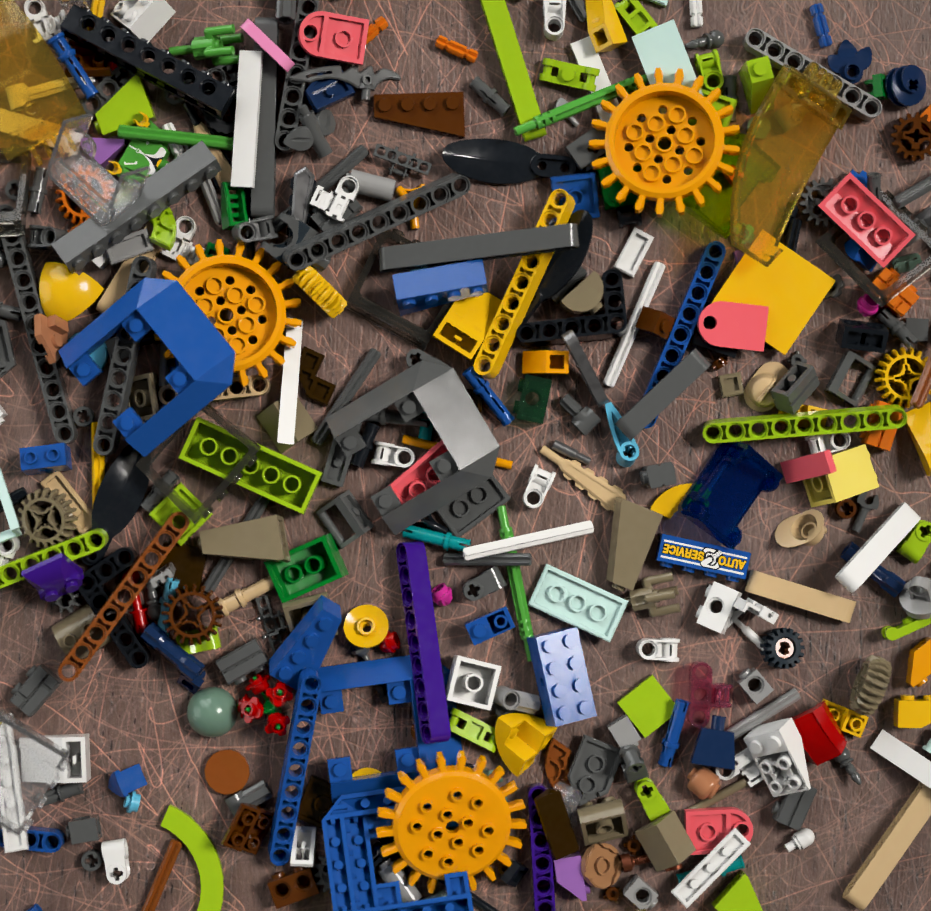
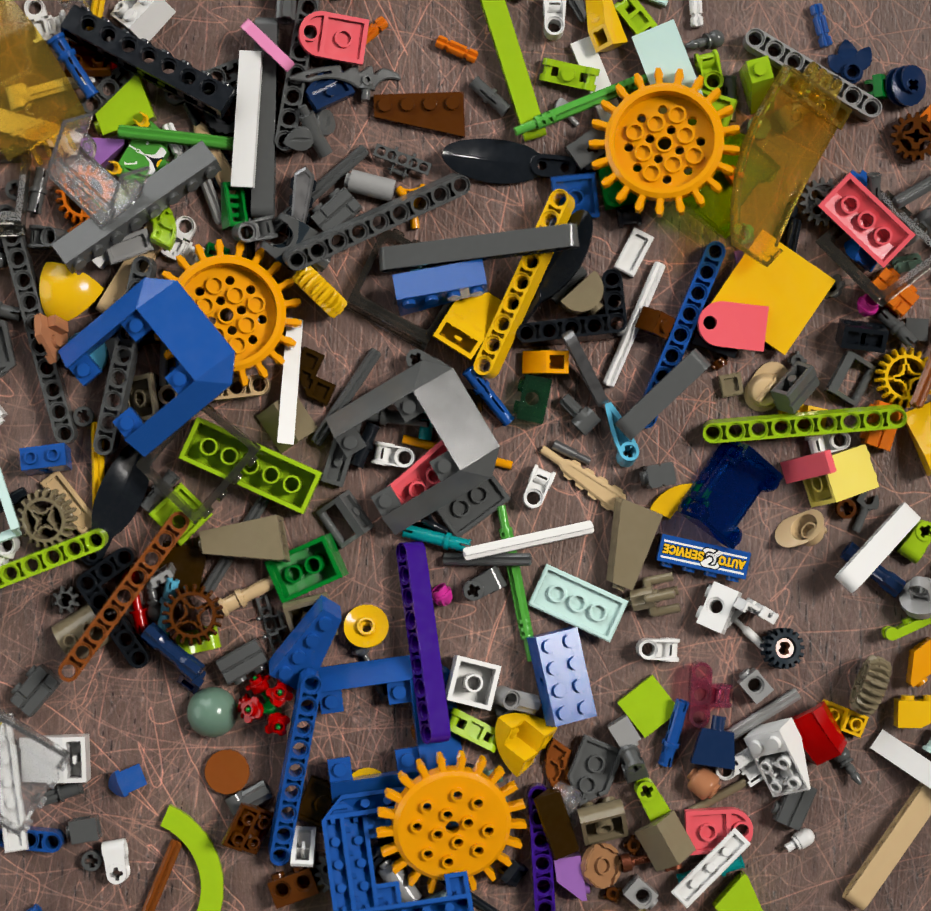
dark purple slope [21,553,84,602] -> none
medium azure plate [123,791,141,813] -> none
bright green plant [169,24,244,66] -> none
white piece [310,176,359,223] -> none
red plate [378,631,401,653] -> none
blue slope [465,606,515,646] -> none
tan beam [744,570,856,623] -> none

